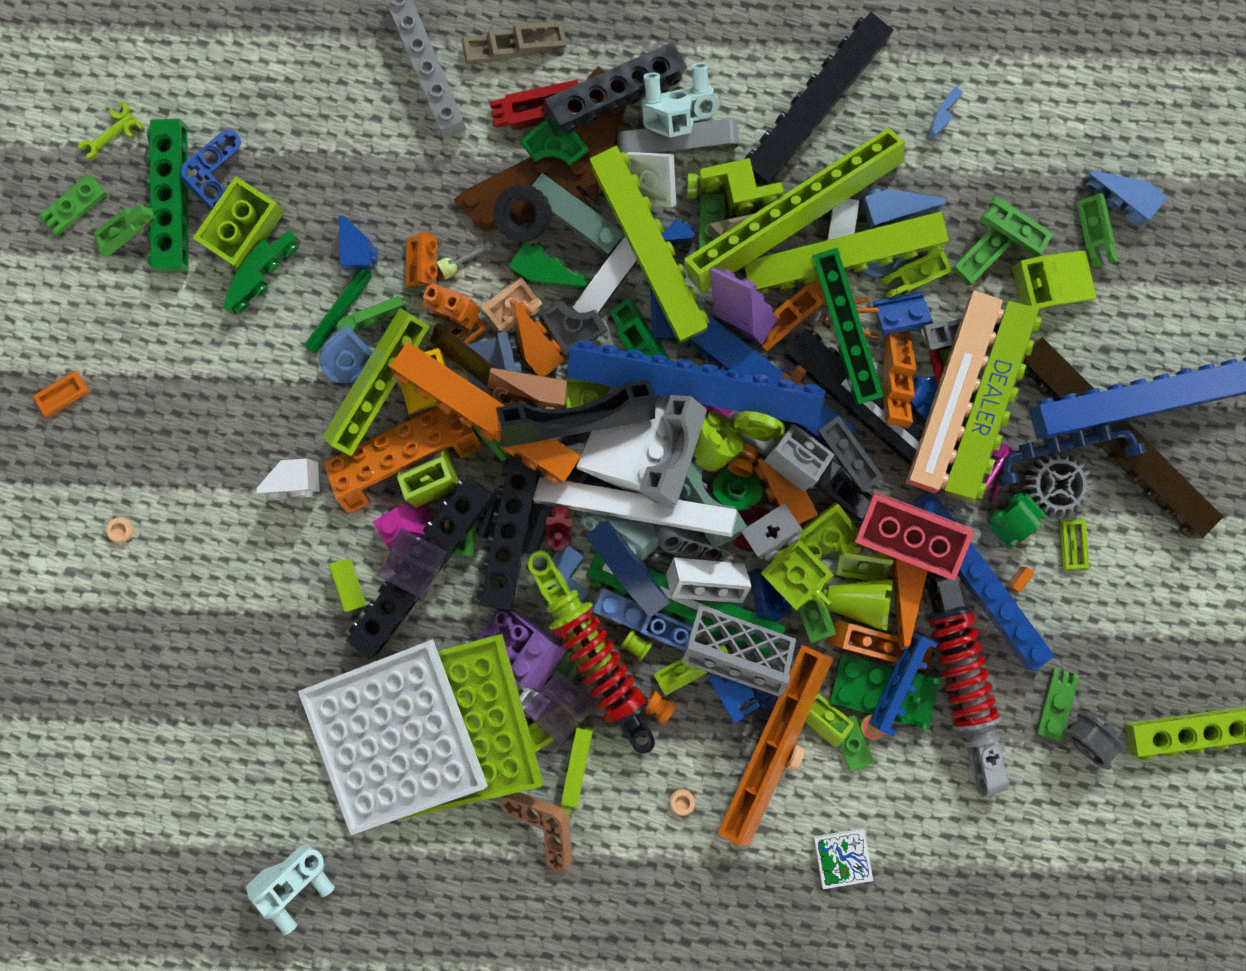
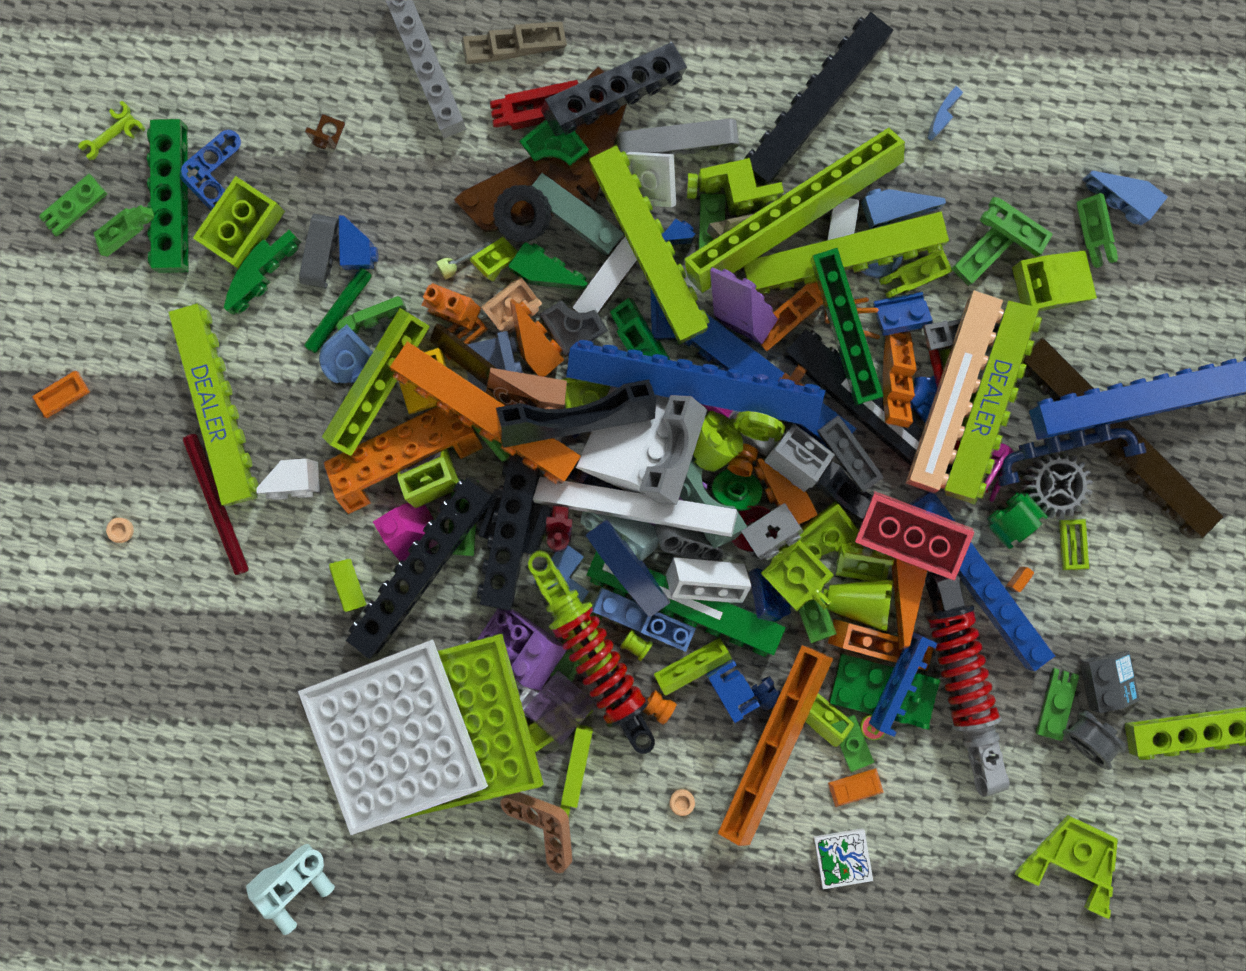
clear purple slope [377,528,447,600] -> none
orange bracket [406,232,438,288] -> none
light aqua piece [641,63,718,137] -> none
light grey fence [682,605,796,697] -> none
light nougat tile [785,744,804,771] -> none
none -> lime brick [168,304,259,506]
none -> dark red axle [183,434,249,575]
none -> dark grey beam [299,213,339,289]
none -> reddish brown bracket [305,114,345,150]
none -> lime slope [470,237,518,282]
none -> orange tile [828,768,884,807]
none -> lime wing [1015,815,1118,919]
none -> dark grey slope [1079,651,1140,713]

